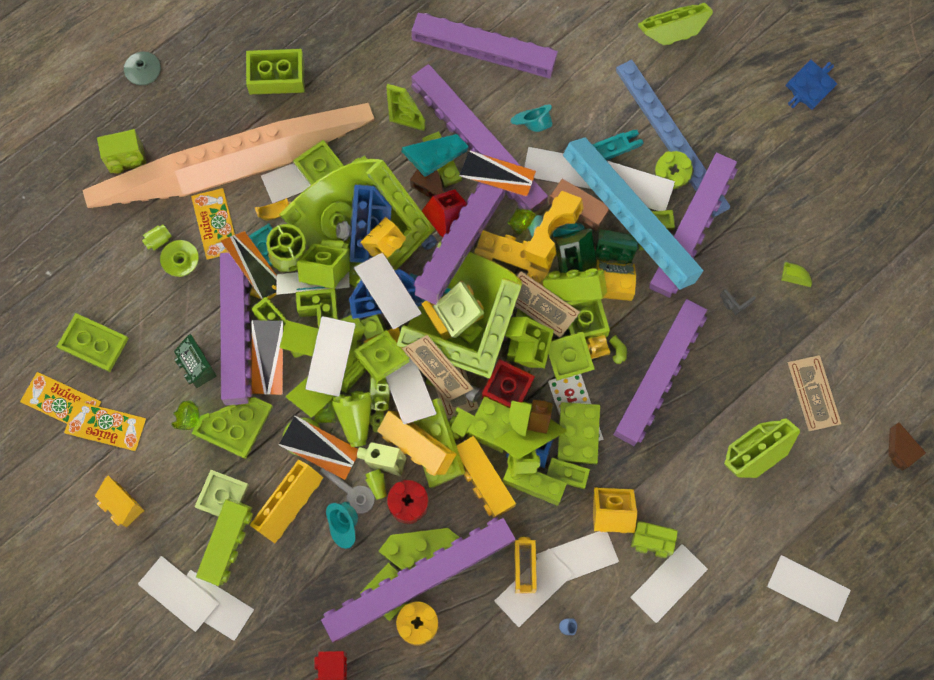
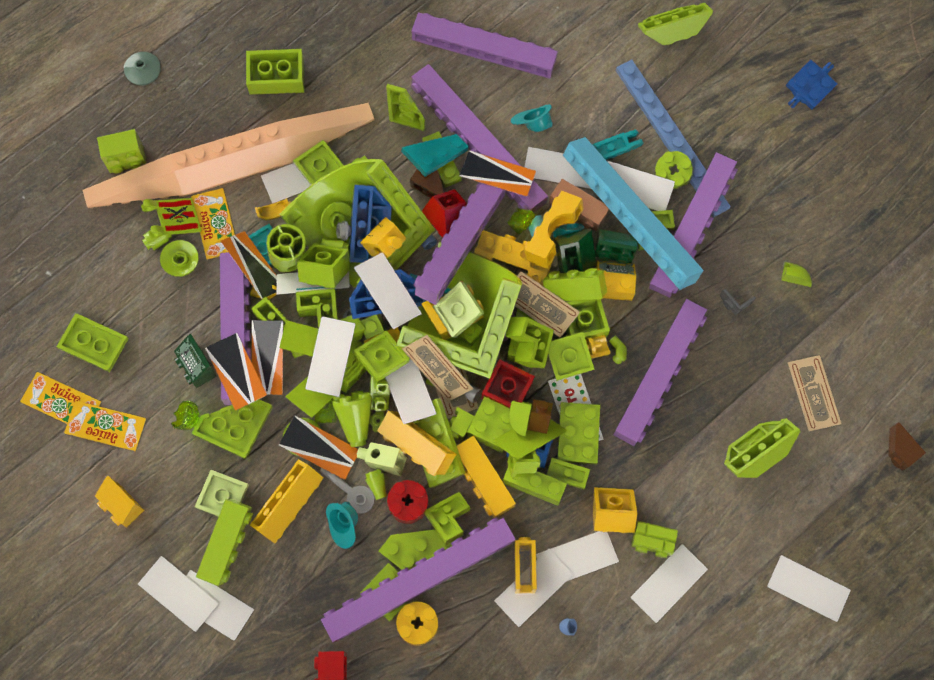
none -> lime flag [141,198,201,238]
none -> sticker [206,333,267,410]
none -> lime plate [425,492,470,545]

